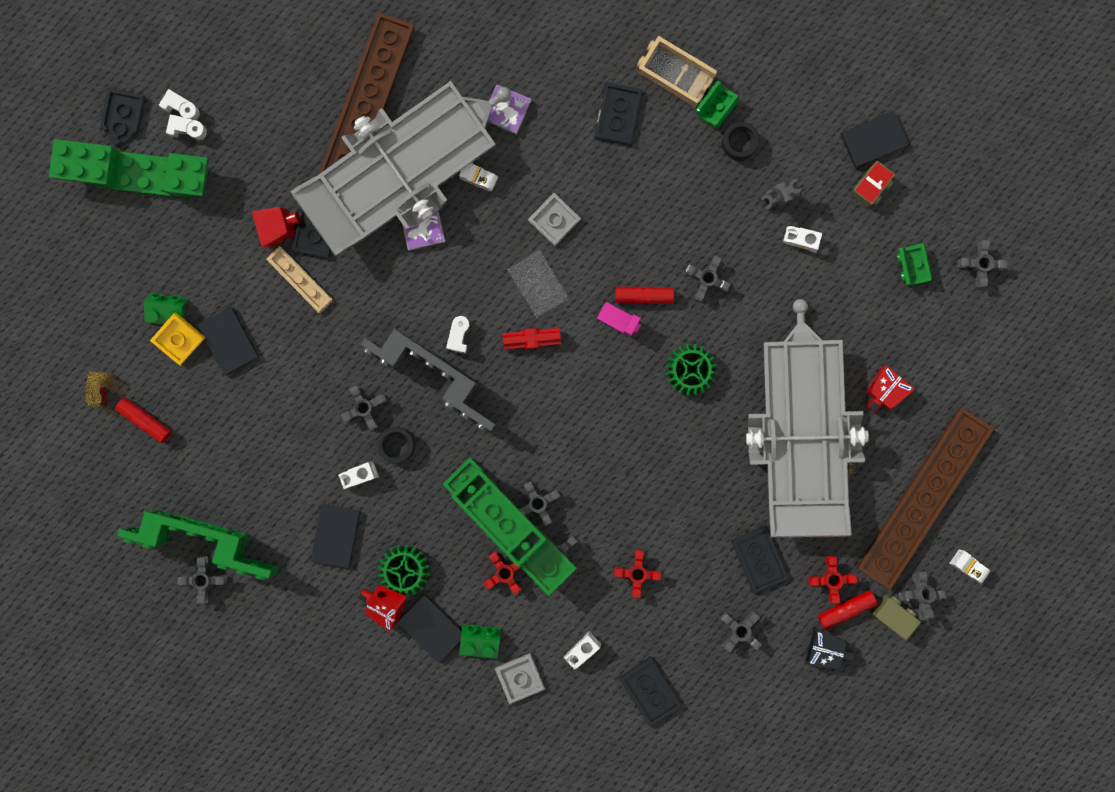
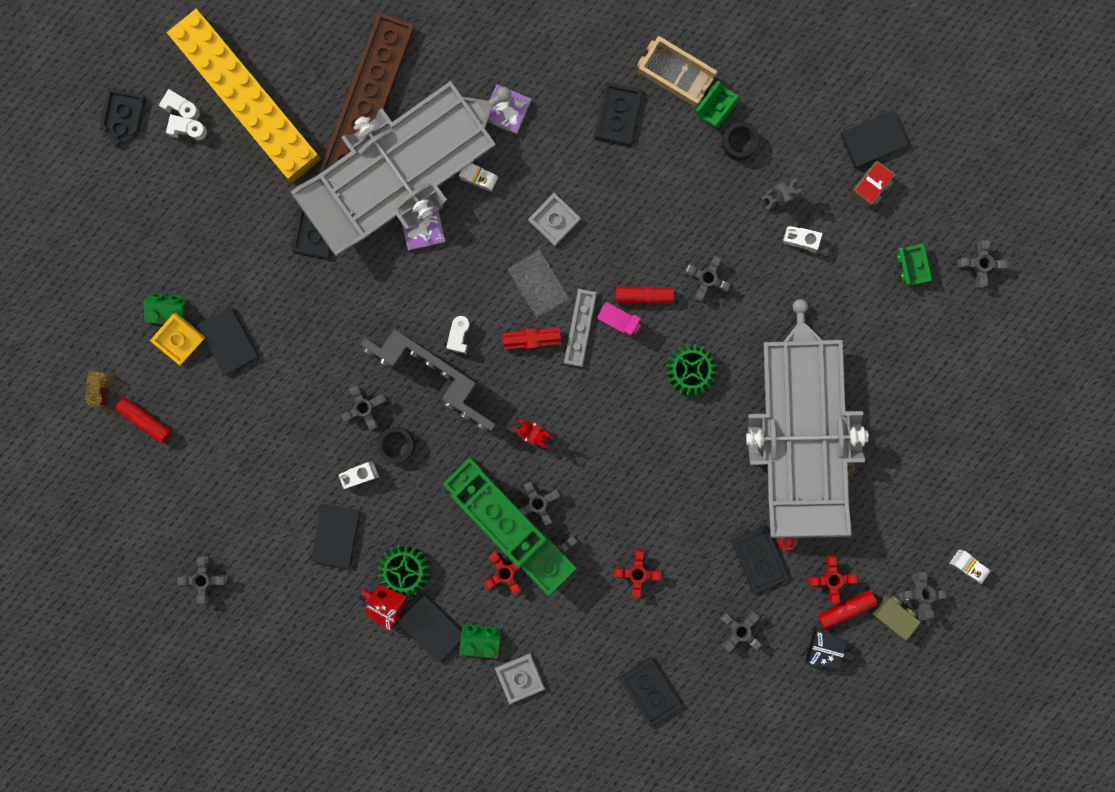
green bracket [49,139,209,199] -> none
green bracket [117,509,279,580] -> none
red torso [252,207,301,248] -> none
tan tile [266,246,334,314] -> none
white leg [564,631,601,669] -> none
reddish brown plate [856,407,994,590] -> none
red torso [866,365,914,414] -> none
none -> yellow brick [167,9,321,183]
none -> red pin [514,419,553,448]
none -> light grey tile [564,289,597,367]
none -> red plate [778,537,797,551]

